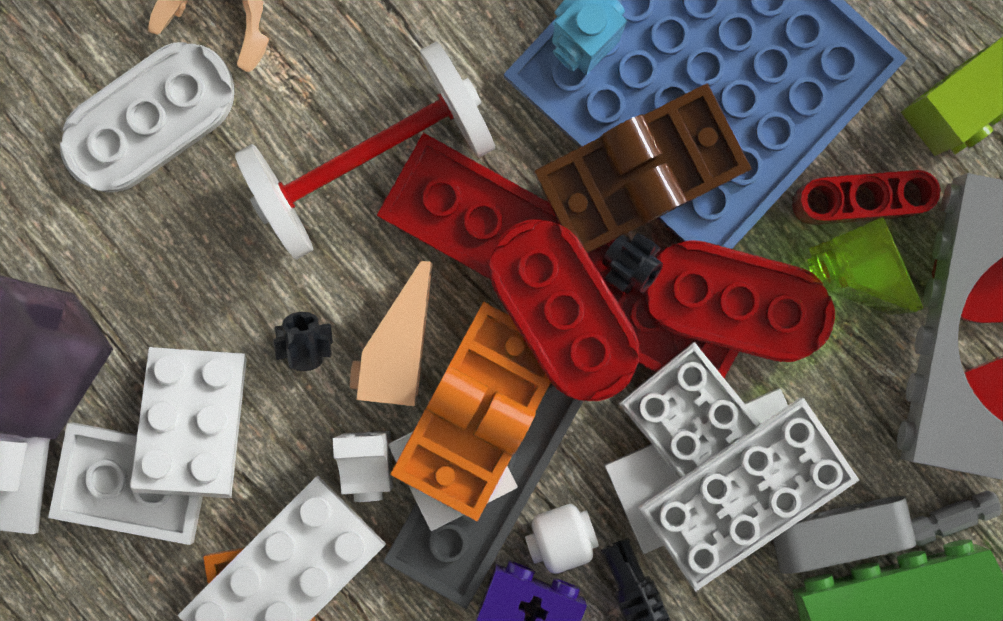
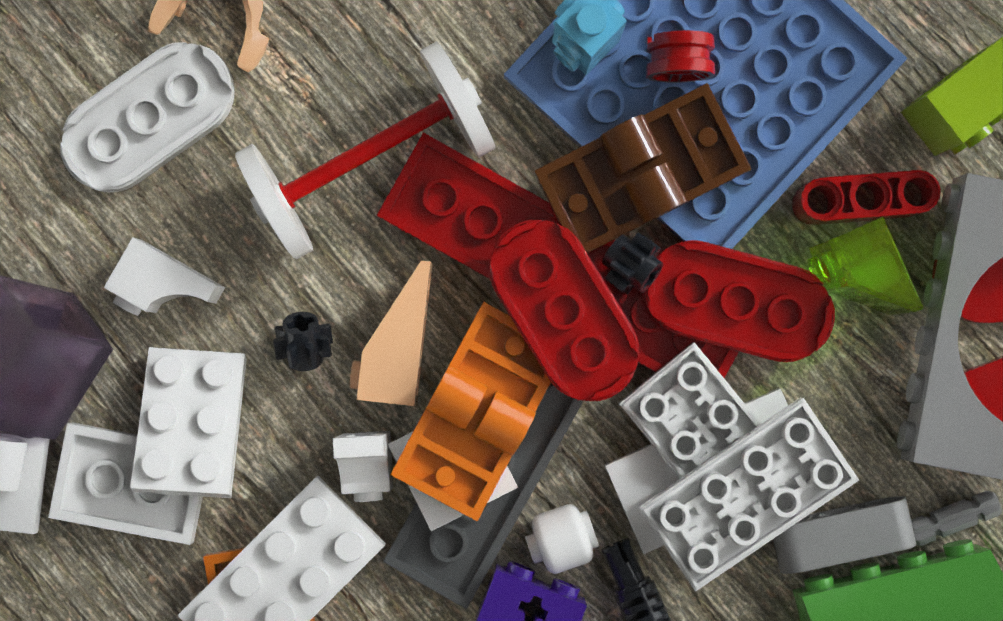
none -> white arch [104,237,225,316]
none -> red wheel [646,30,715,83]

